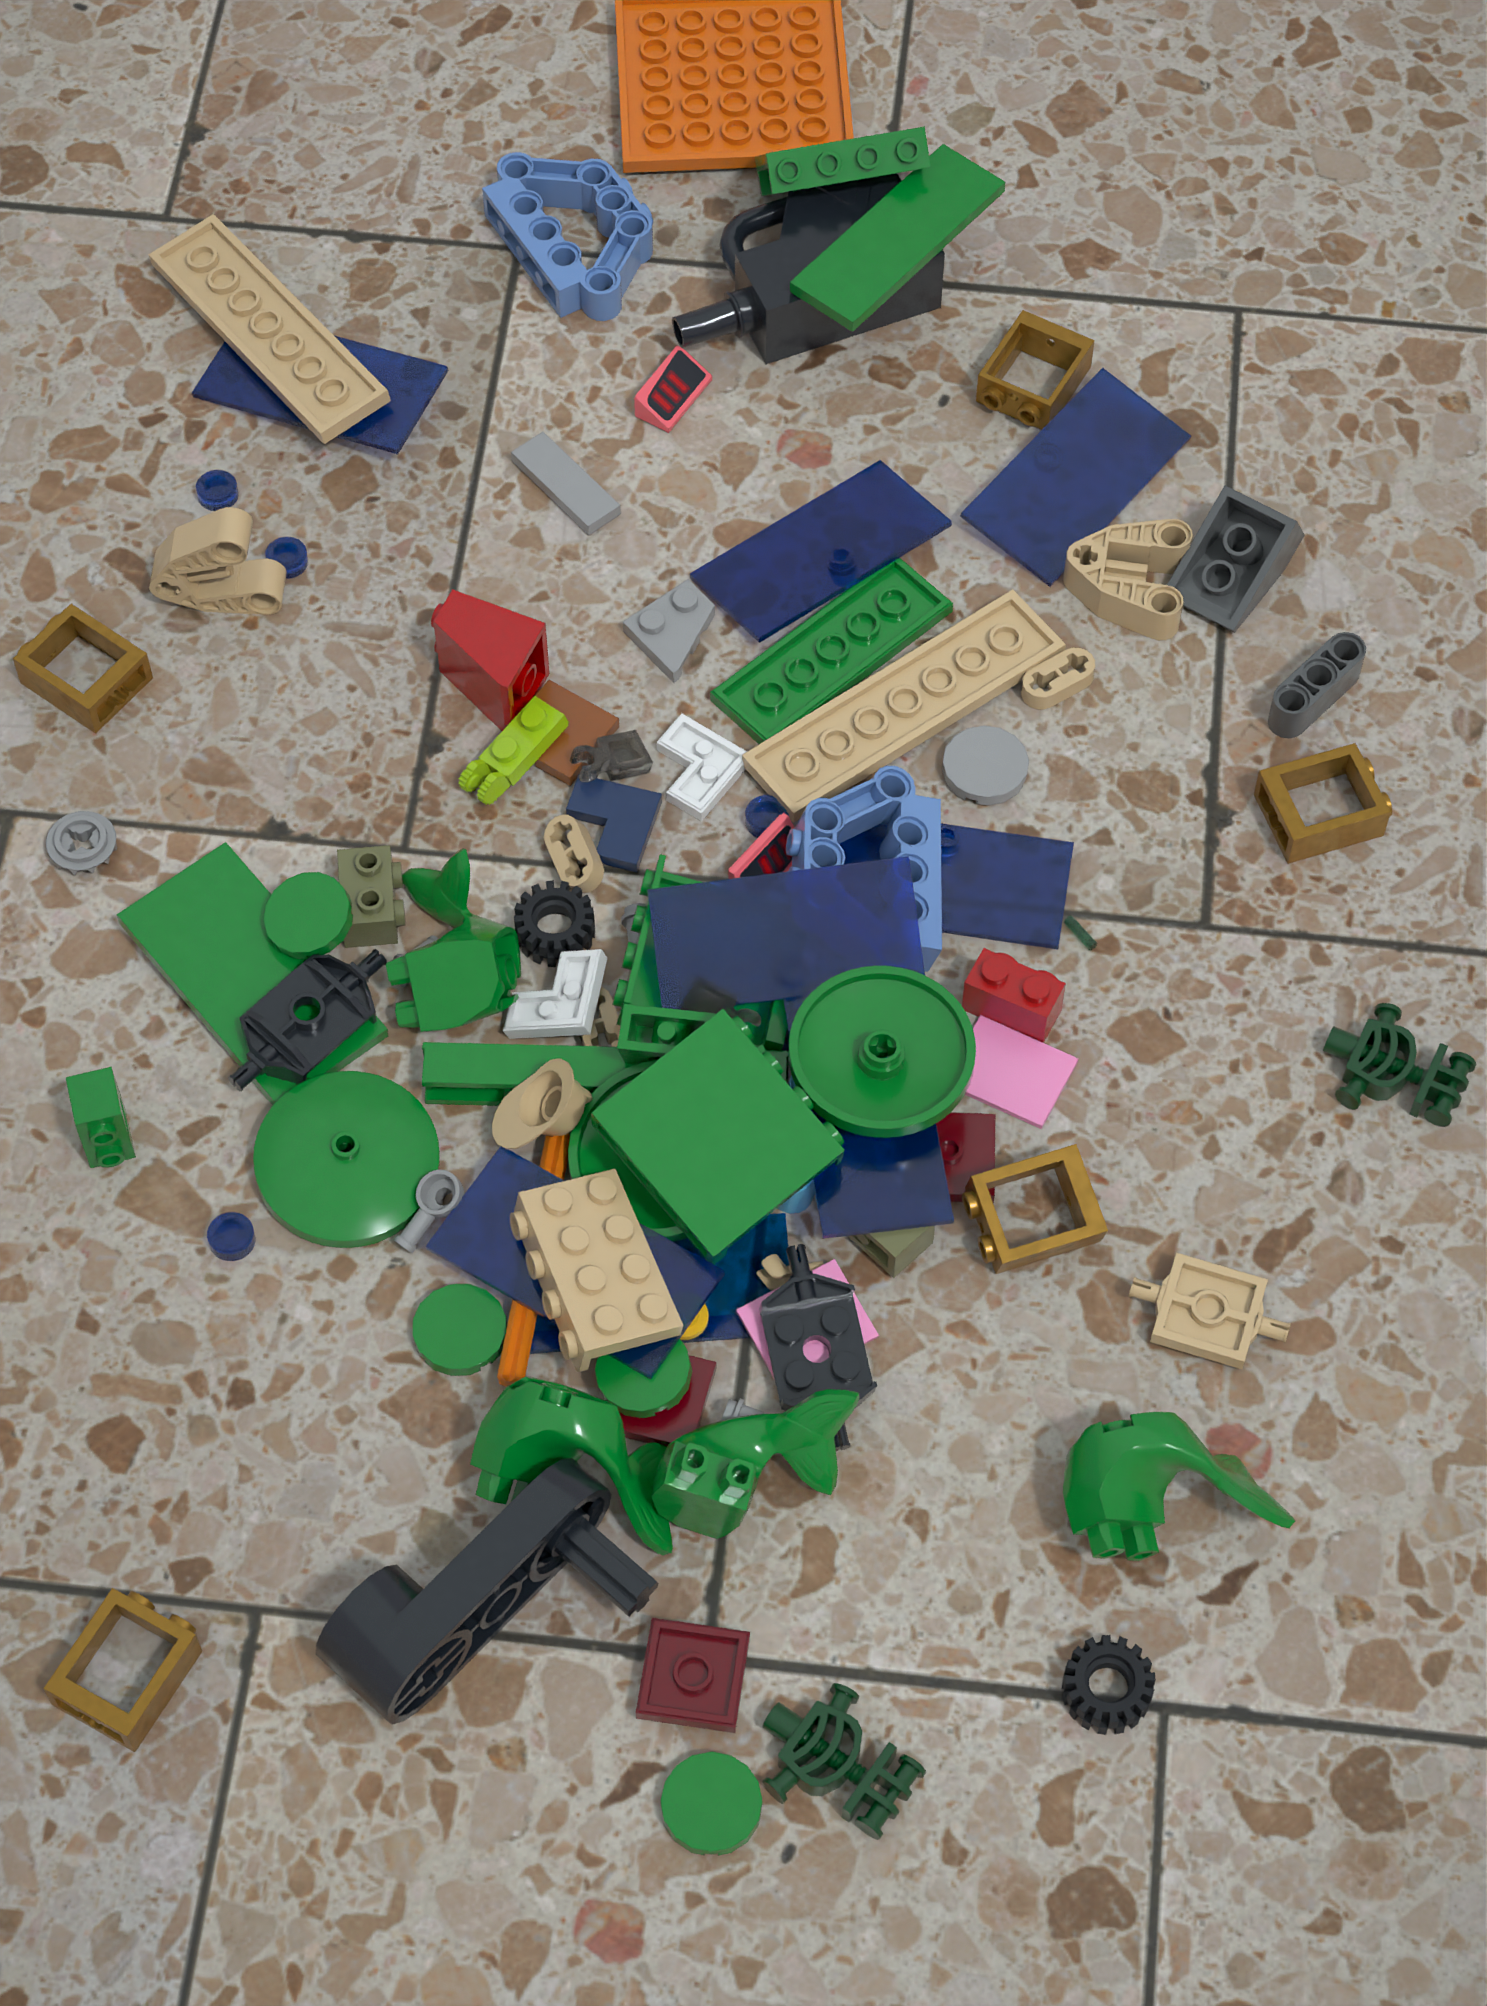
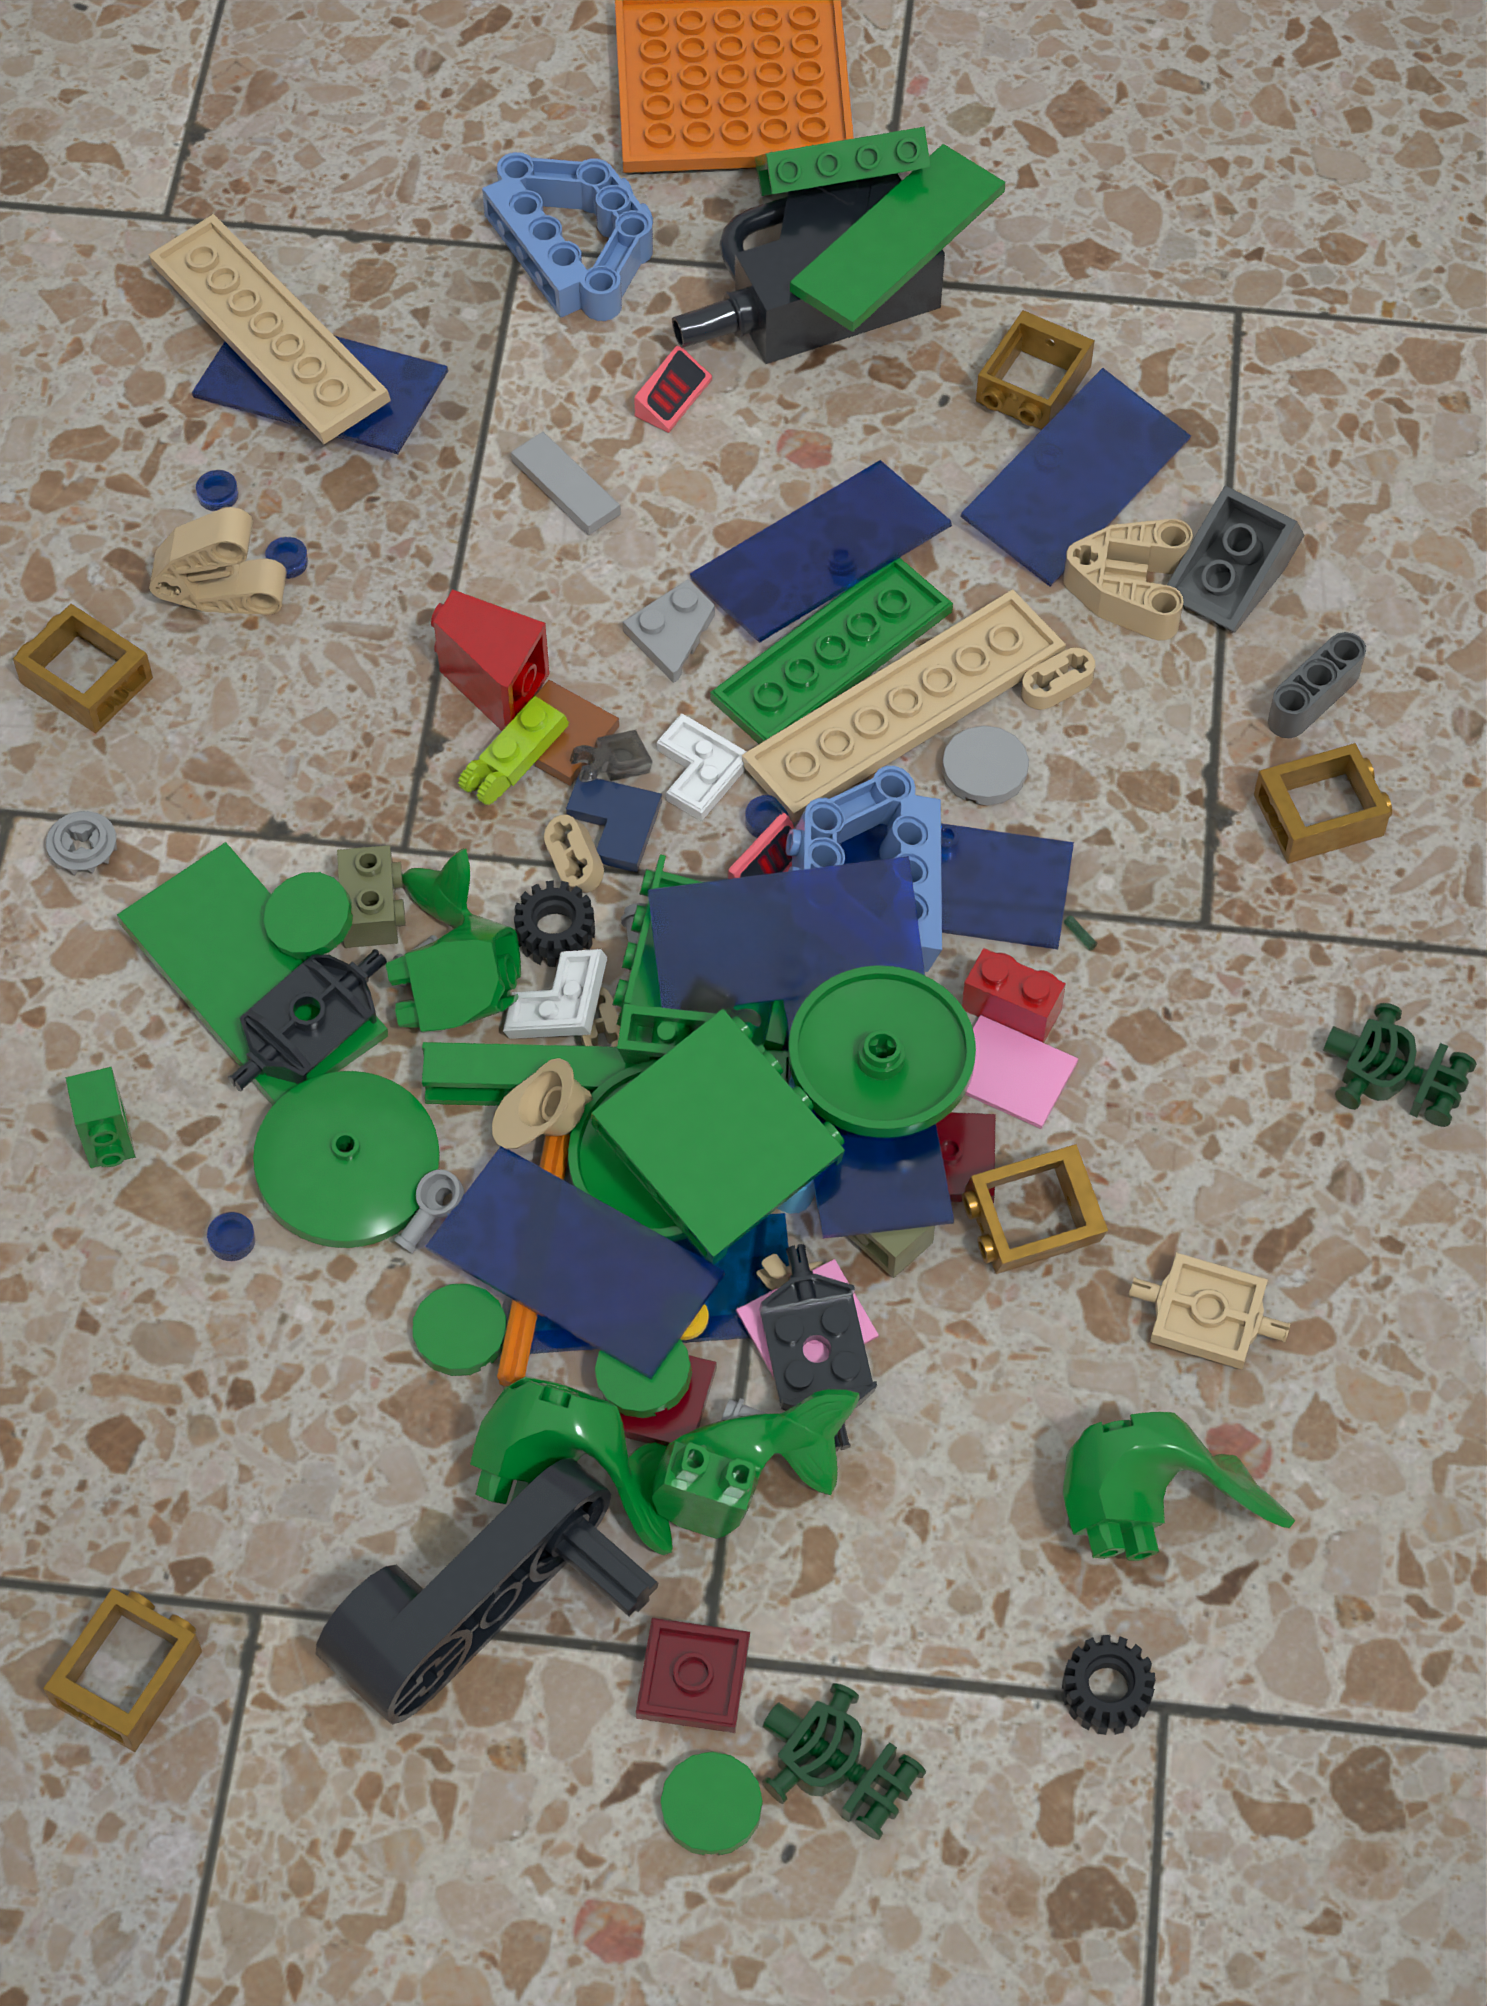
tan bracket [510,1169,683,1372] -> none

